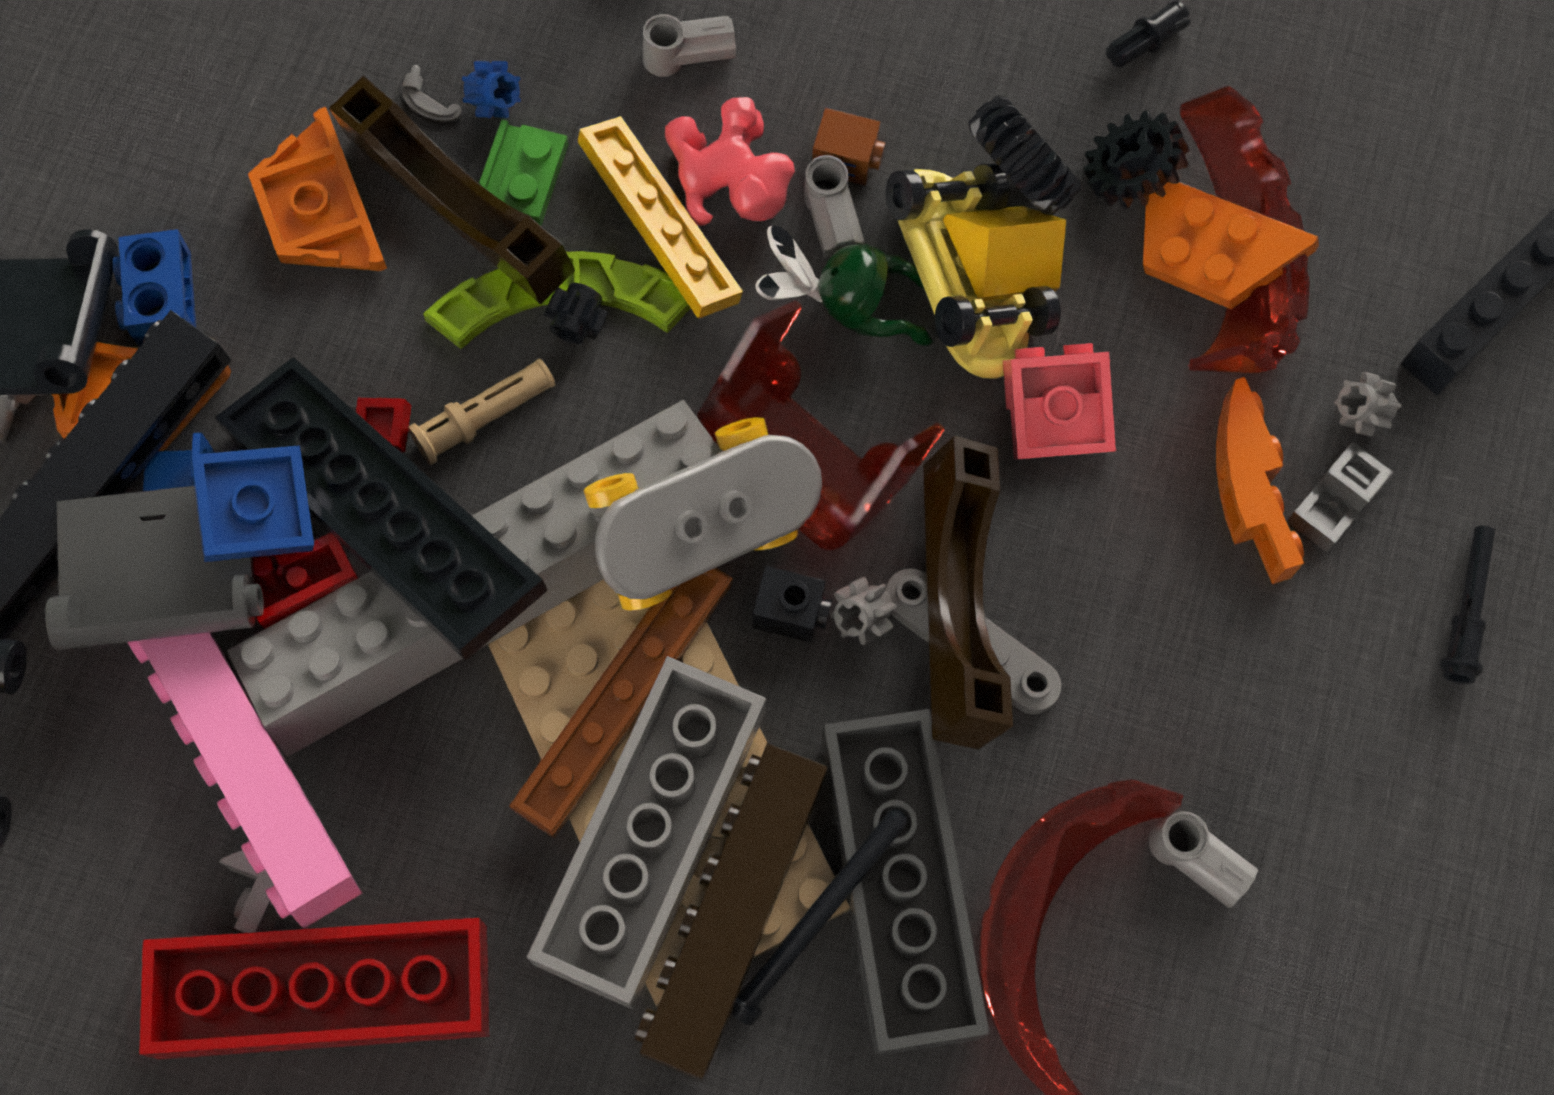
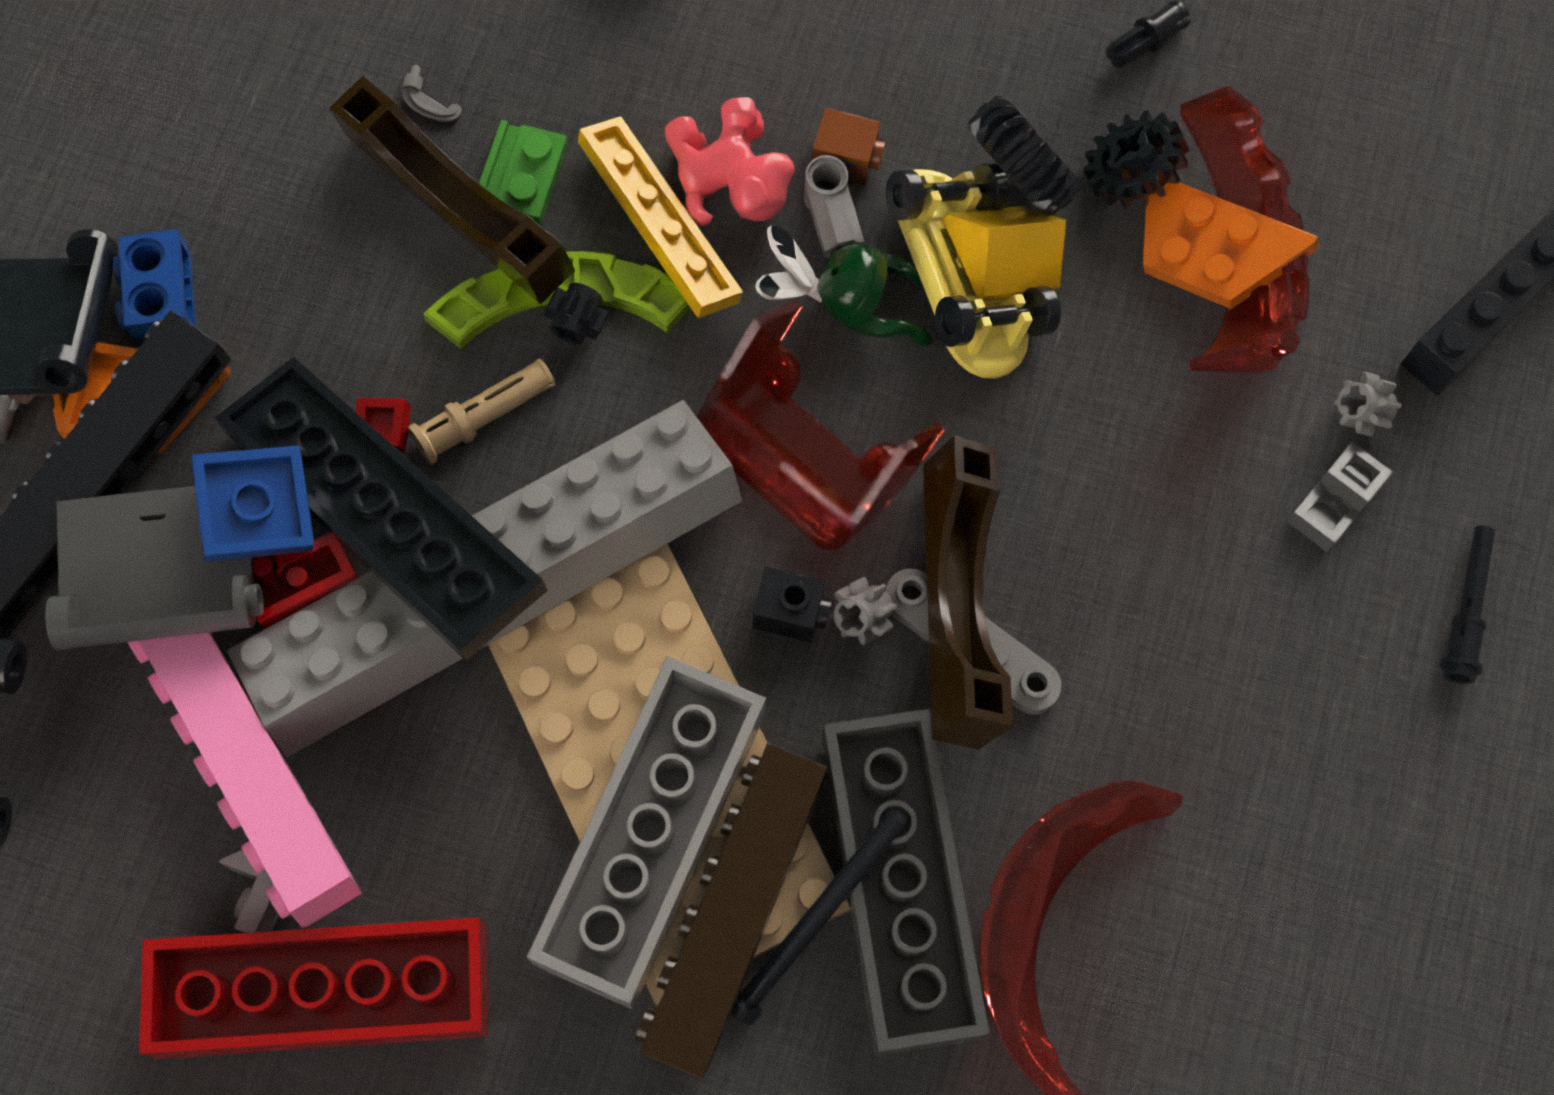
blue bracket [143,433,216,491] -> none
orange wing [248,107,387,271] -> none
blue gear [461,61,521,119] -> none
dark orange tile [509,567,733,839] -> none
light grey piece [583,417,822,611] -> none
light grey piece [642,14,736,77] -> none
coral plate [1003,343,1116,459] -> none
light grey piece [1149,811,1258,908] -> none
orange slope [1216,377,1304,584] -> none

